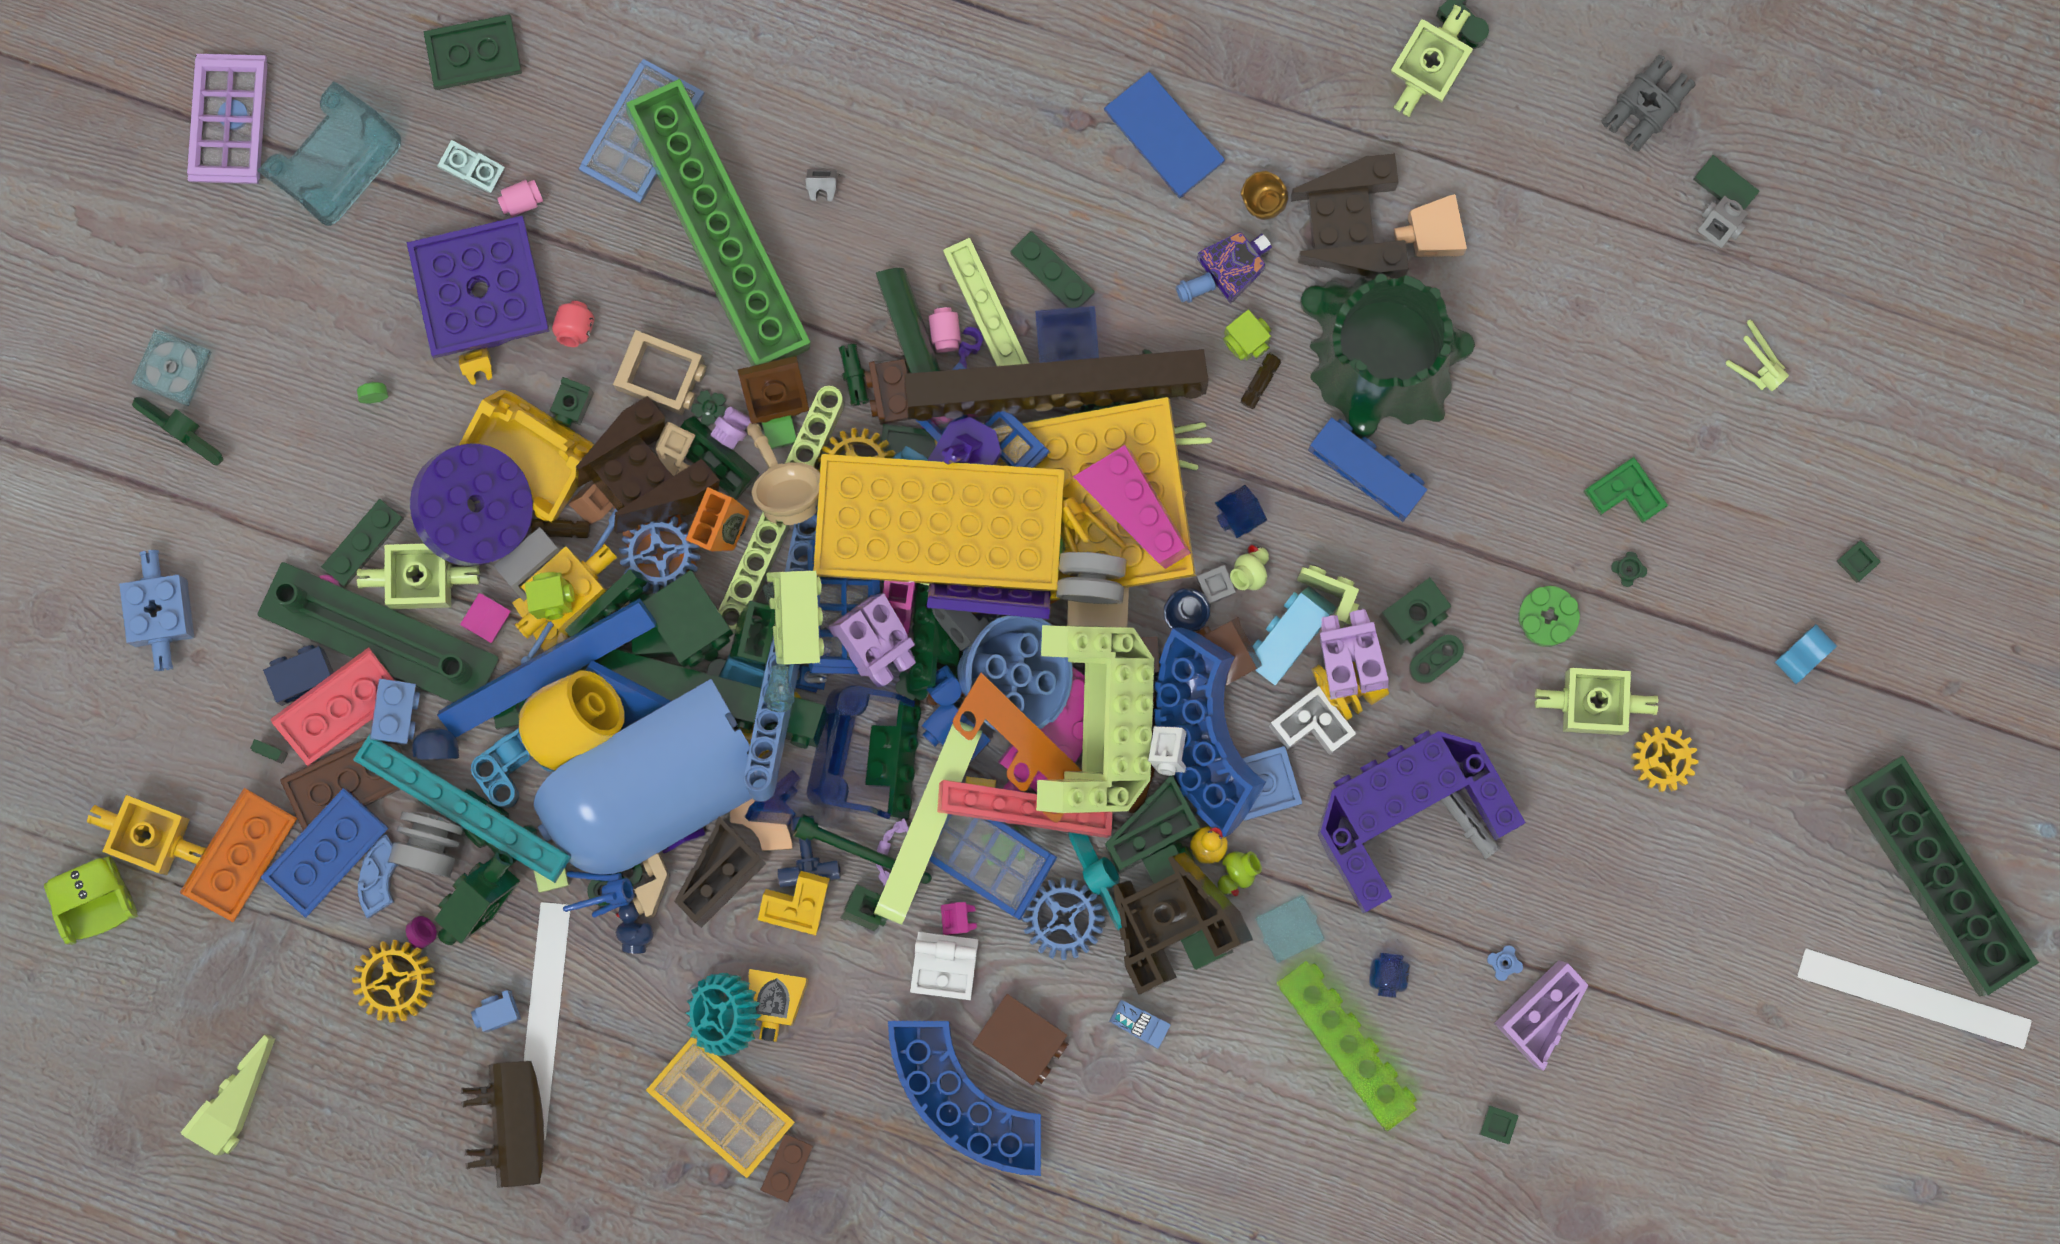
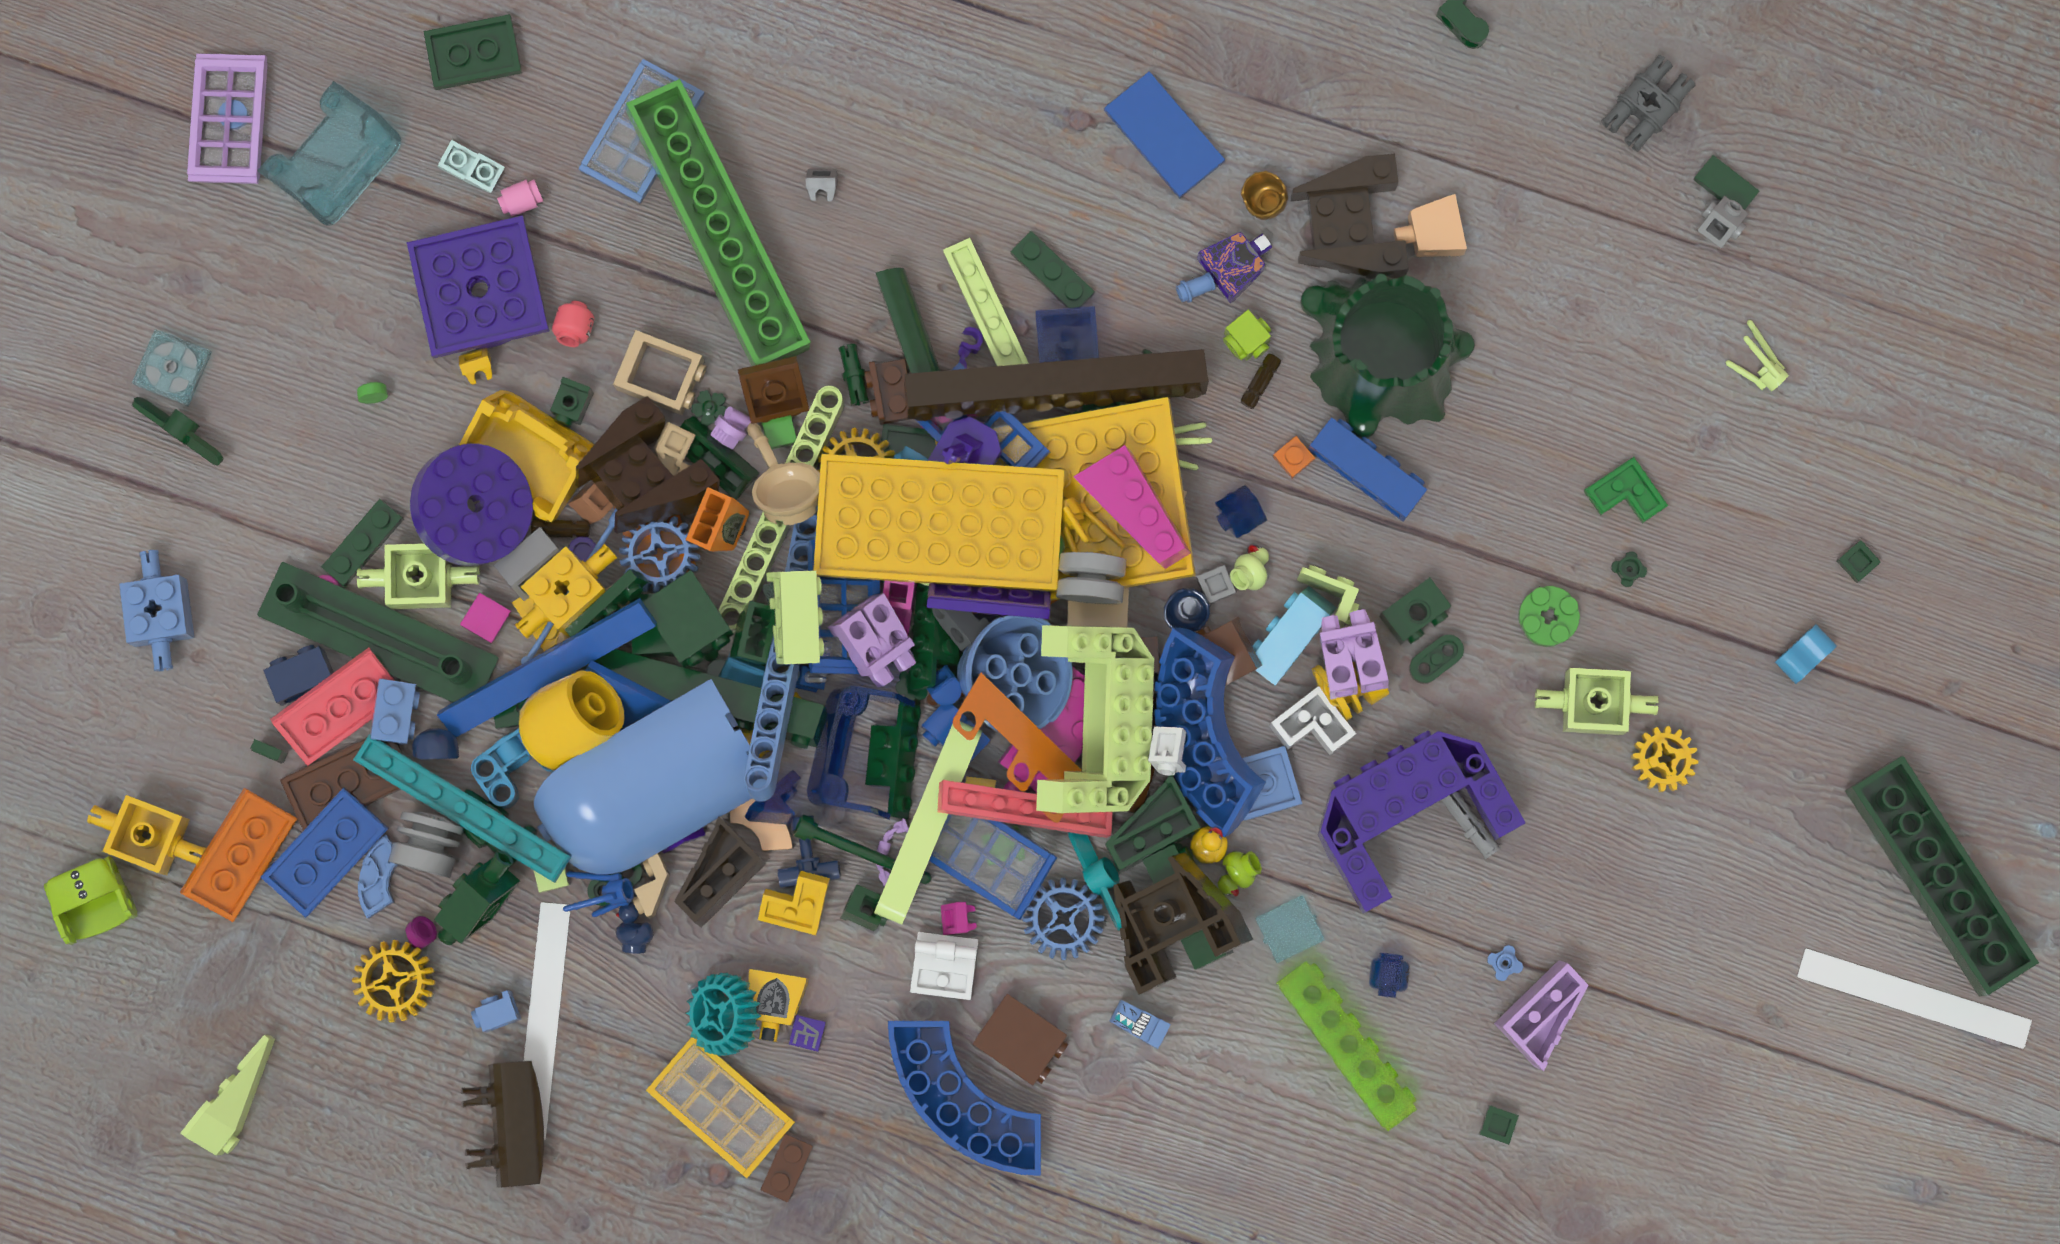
lime brick [525,572,575,620] -> none
clear light blue cone [764,664,795,712] -> none
bright pink brick [929,307,961,353] -> none
yellowish green brick [1391,5,1473,117] -> none
none -> tile [568,537,596,562]
none -> dark purple tile [789,1015,826,1052]
none -> orange plate [1273,436,1315,479]

